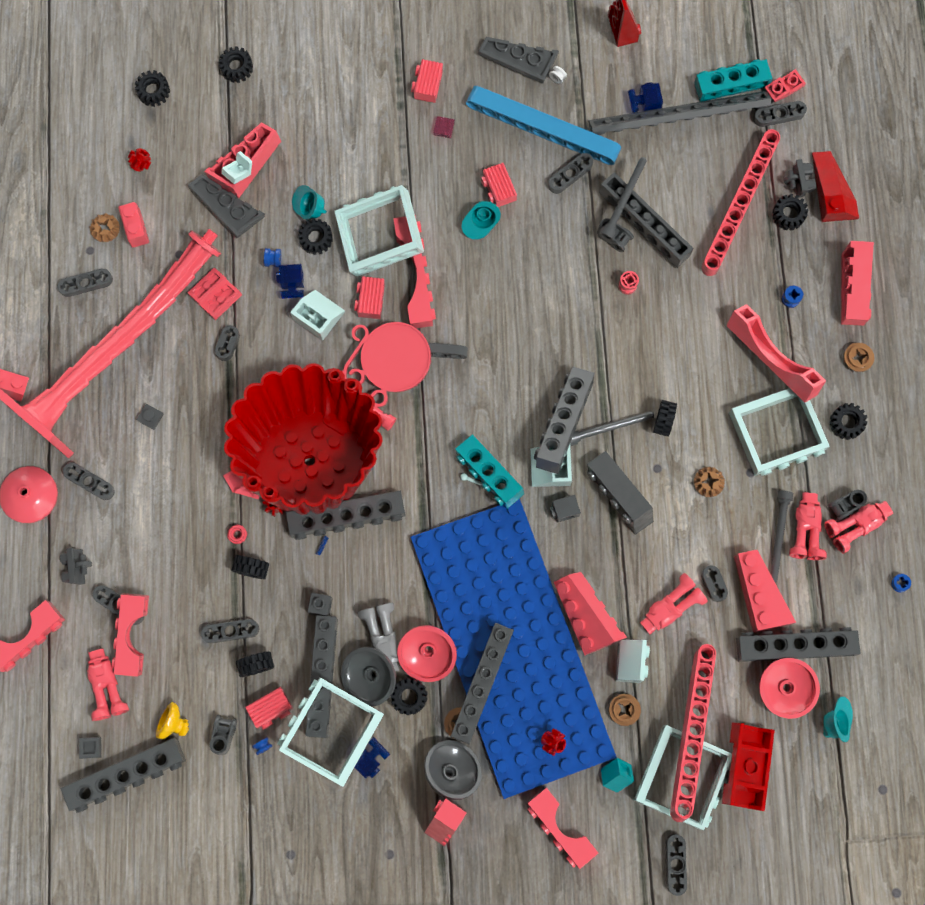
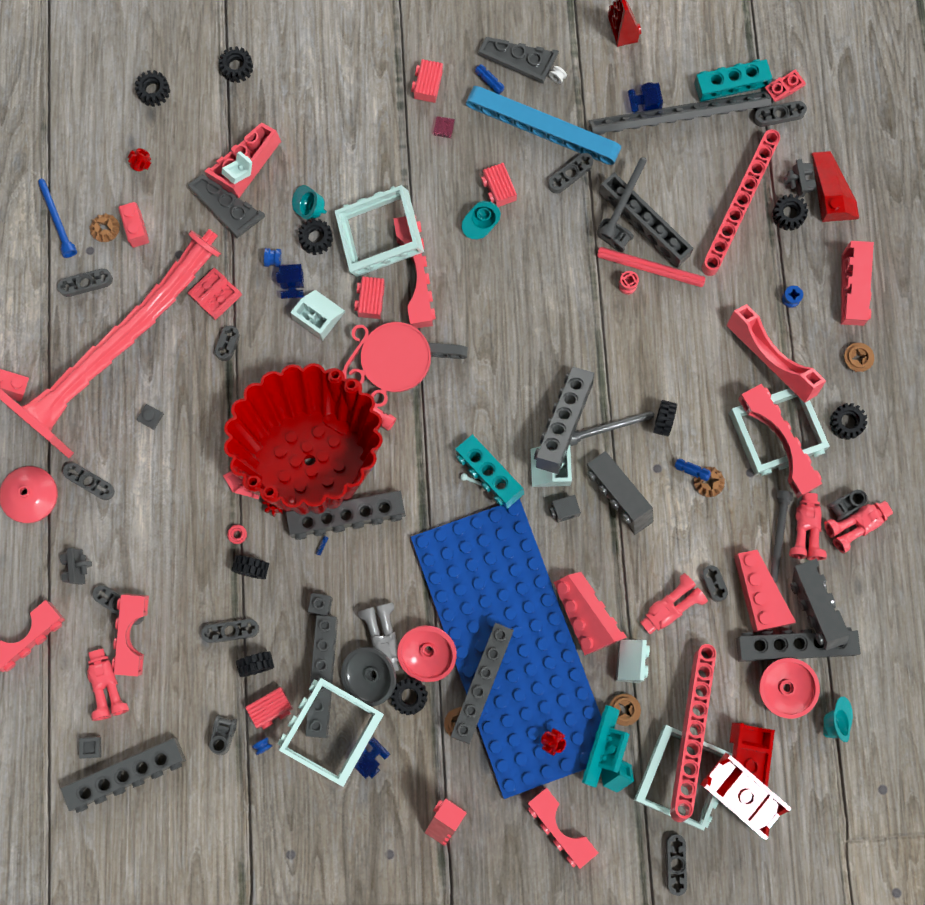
yellow hair [155,702,189,739] -> none
dark grey dish [424,740,482,800] -> none
blue bush [891,574,911,593] -> none
none -> blue piece [38,179,77,258]
none -> blue axle [475,64,504,94]
none -> teal bracket [582,705,630,788]
none -> coral axle [597,247,705,287]
none -> blue axle [675,459,711,481]
none -> piece [700,753,791,840]
none -> coral arch [738,384,822,498]
none -> dark grey wedge [790,558,850,651]

